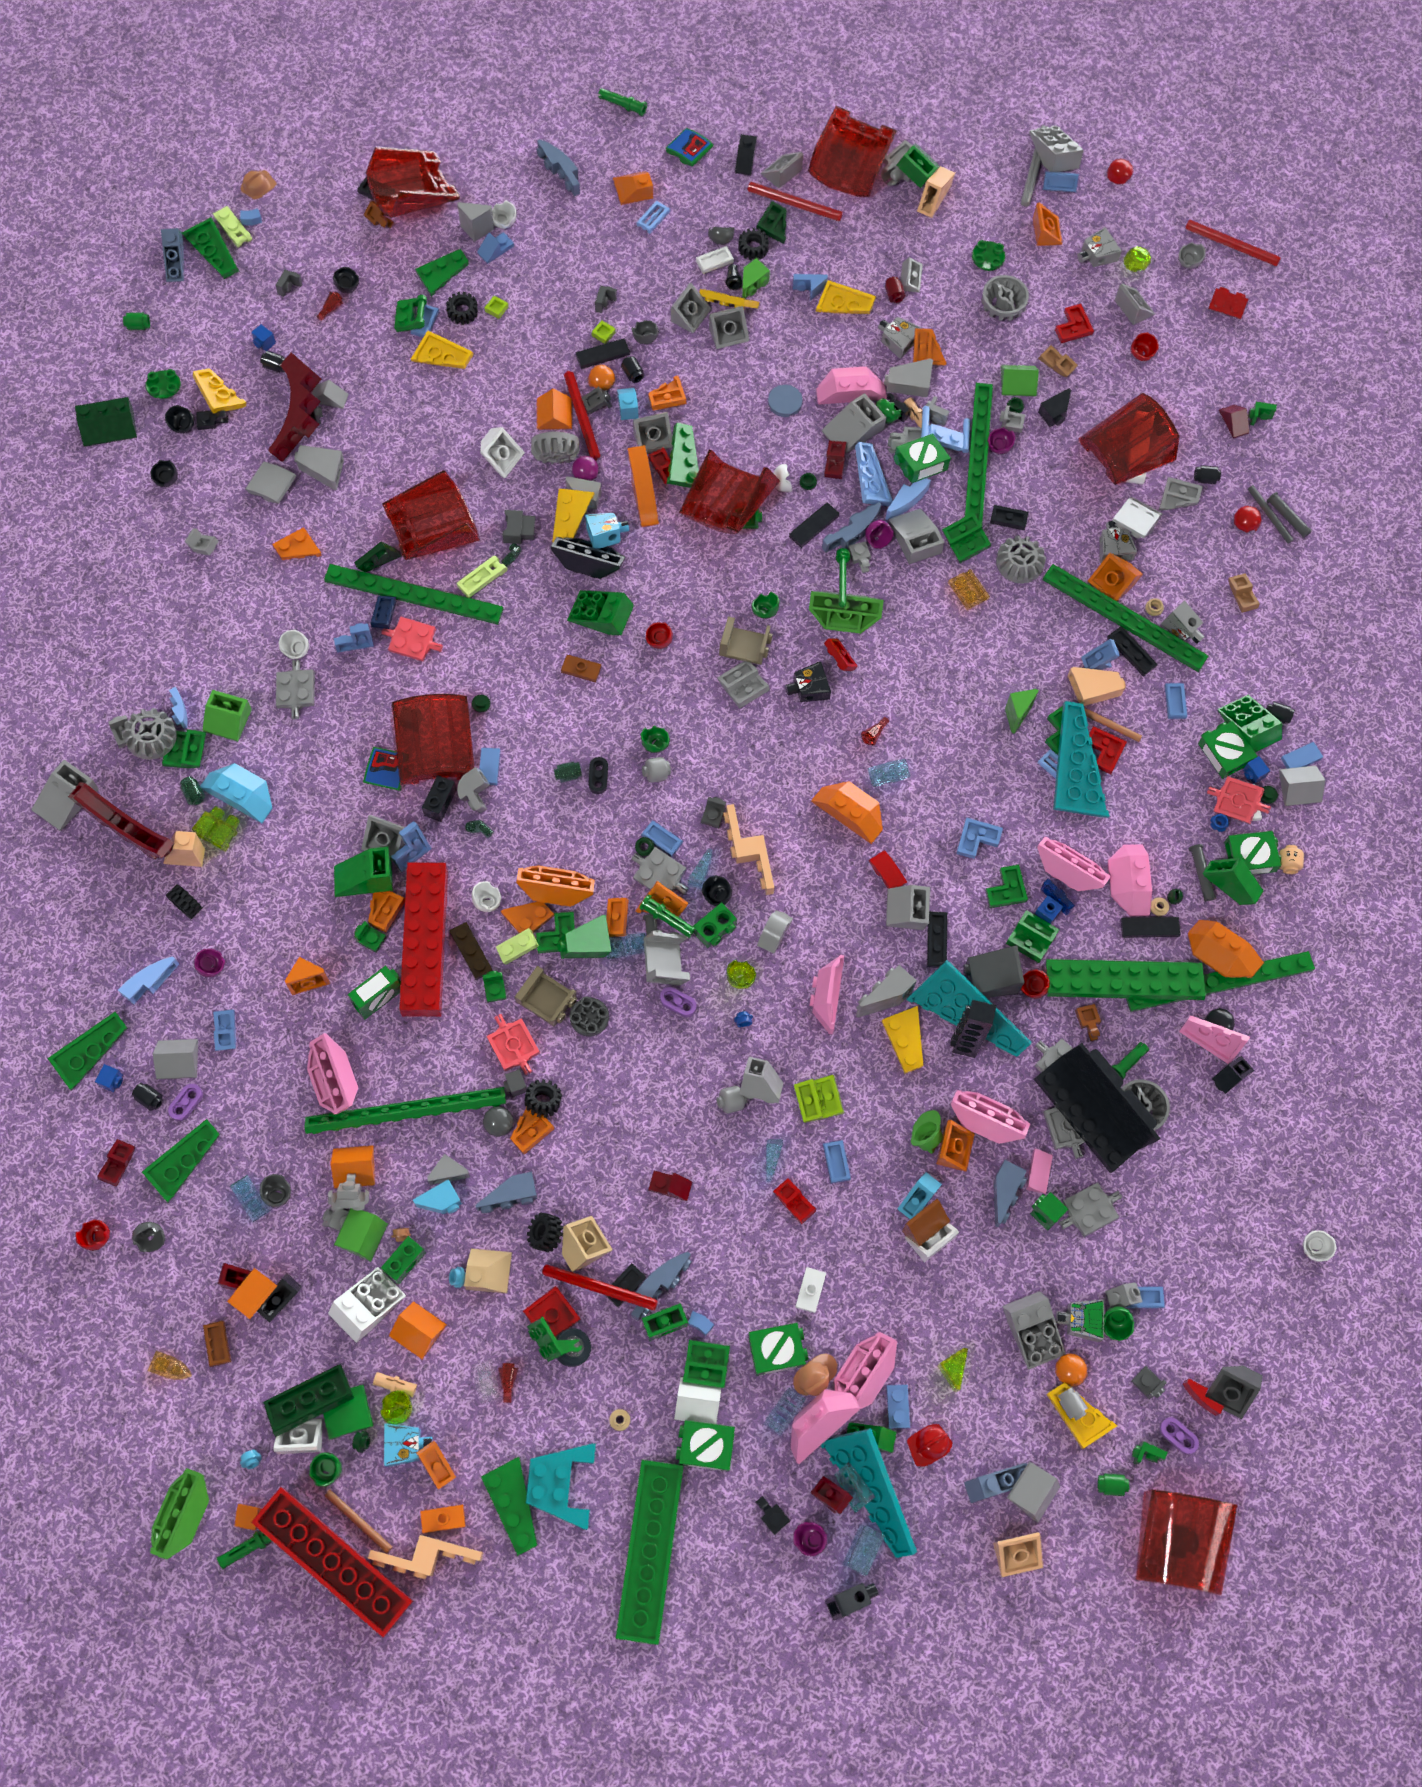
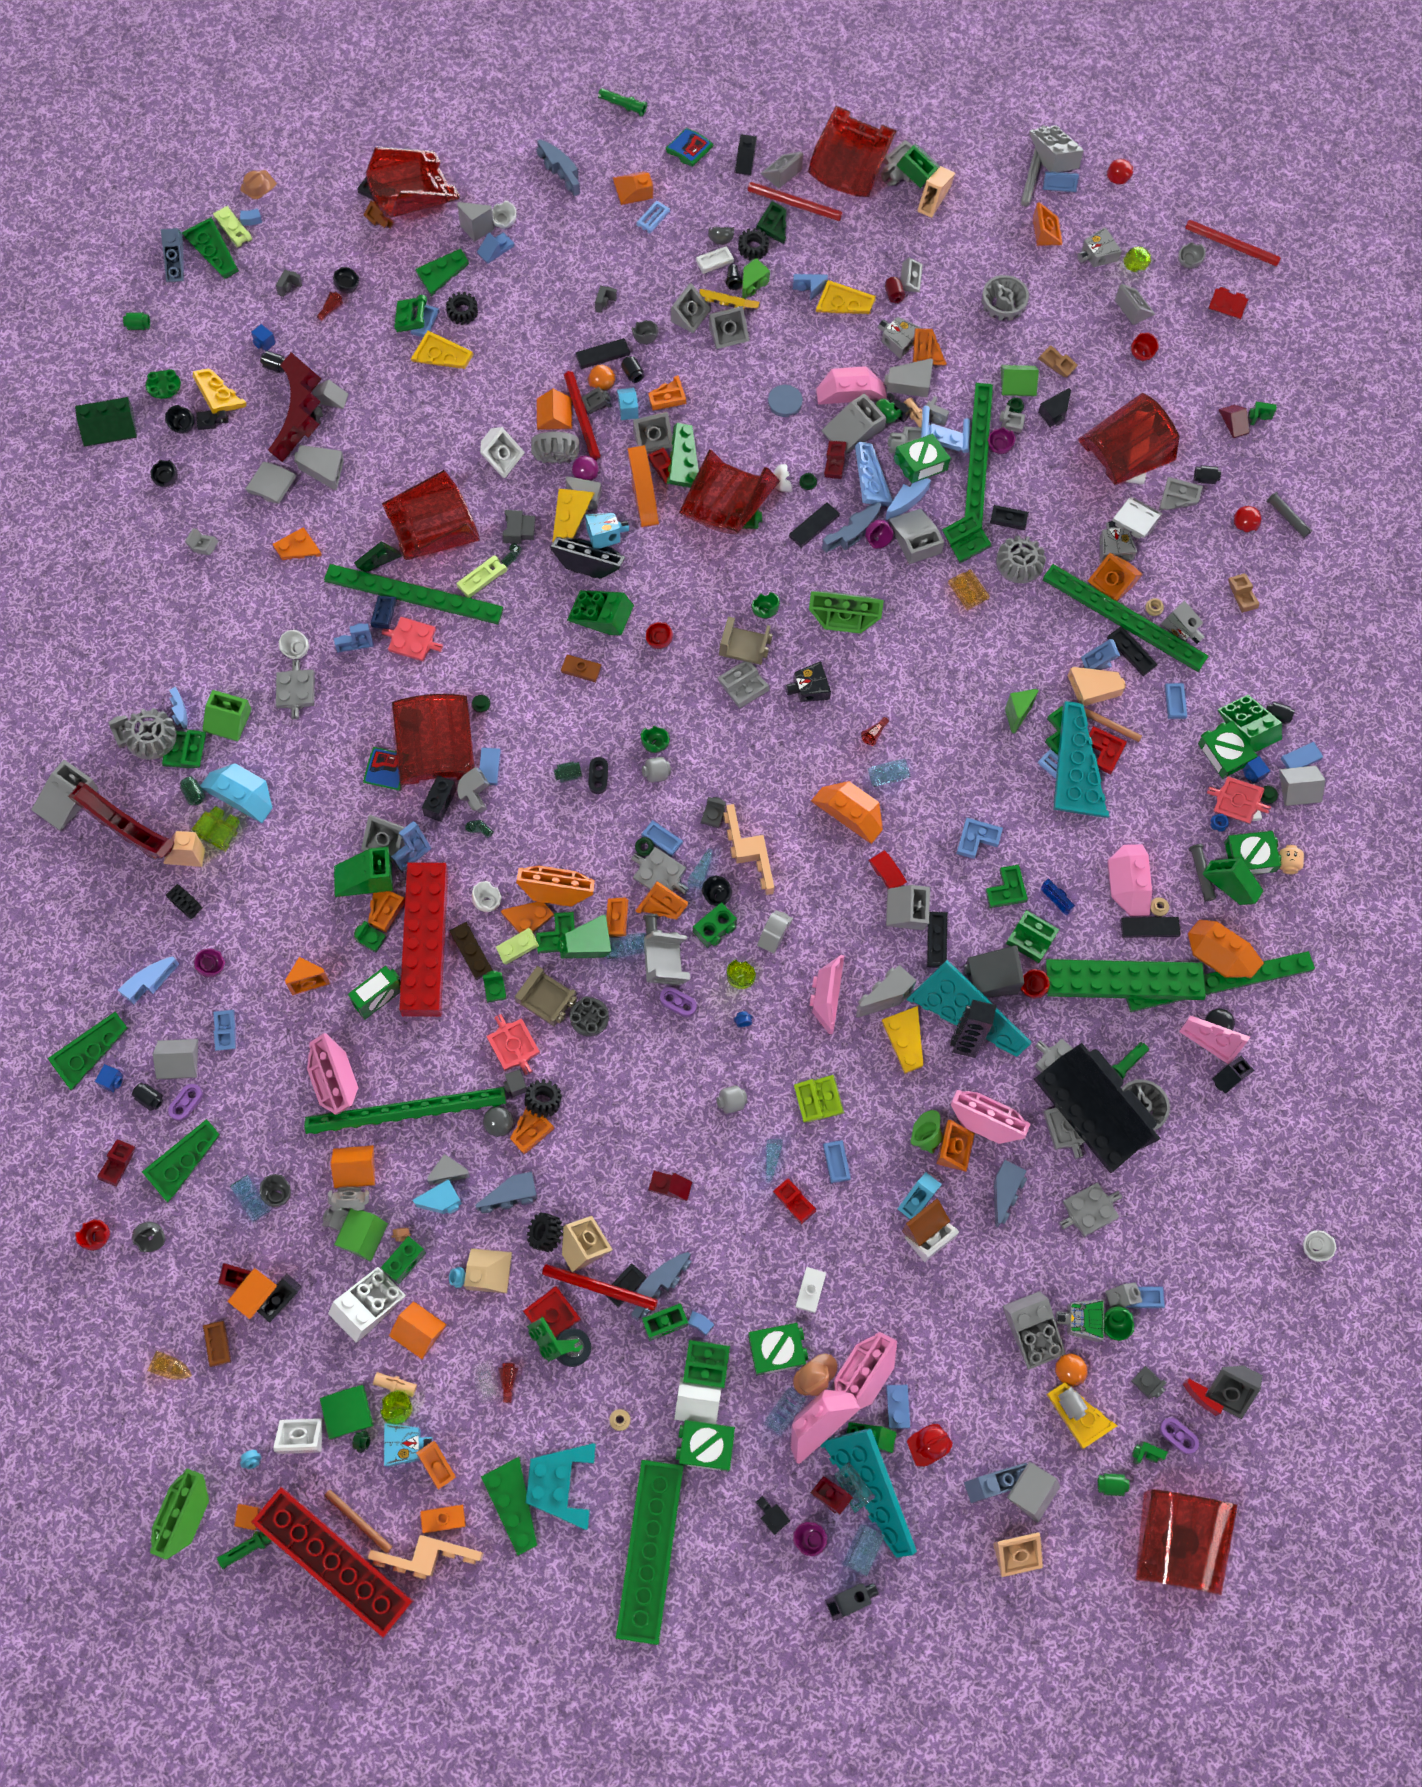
dark green tile [263,1364,354,1437] -> none
green hair [309,1452,342,1487] -> none
light grey plate [337,1174,360,1199] -> none
lime plate [484,296,509,319] -> none
lime plate [592,320,616,344] -> none
green pin [639,895,695,938] -> none
light grey slope [740,1057,783,1104] -> none
red plate [824,638,858,671] -> none
green piece [836,548,850,608] -> none
light grey plate [848,542,871,573] -> none
clear neon green slope [937,1348,968,1392] -> none
green dish [972,240,1005,271] -> none
bright pink slope [1026,1149,1053,1194] -> none
green brick [1030,1192,1068,1231] -> none
blue plate [1035,896,1063,924] -> none
bright pink wedge [1037,837,1111,891] -> none
red plate [1055,303,1094,344] -> none
dark orange plate [1075,1004,1101,1041] -> none
dark green hinge [1167,889,1183,905] -> none
dark grey bar [1248,485,1294,544] -> none

